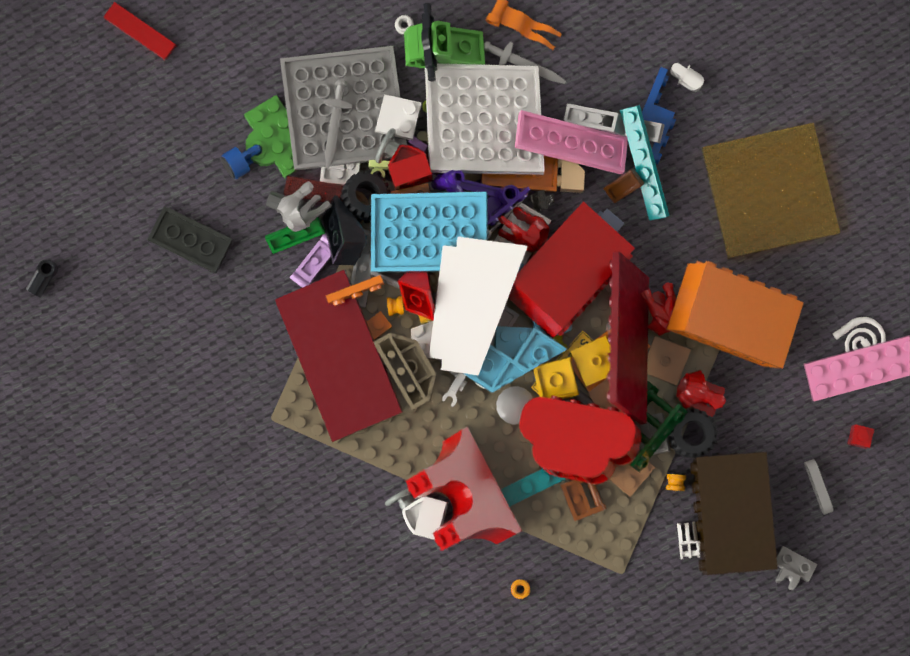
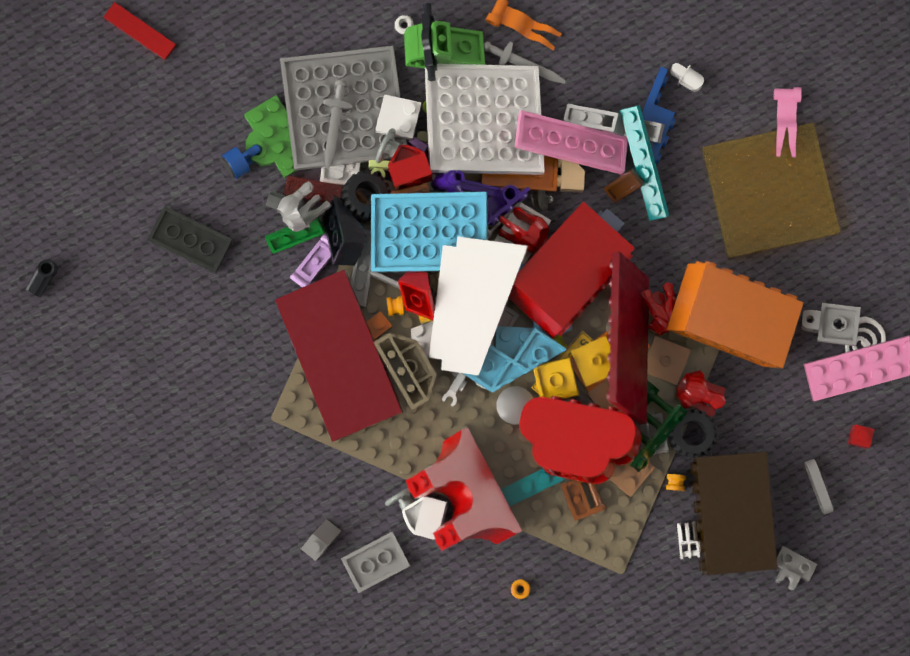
orange plate [326,275,384,306] -> none
none -> light grey slope [301,519,341,561]
none -> light grey plate [341,532,410,593]
none -> bright pink flag [774,87,801,157]
none -> light grey plate [801,303,861,346]

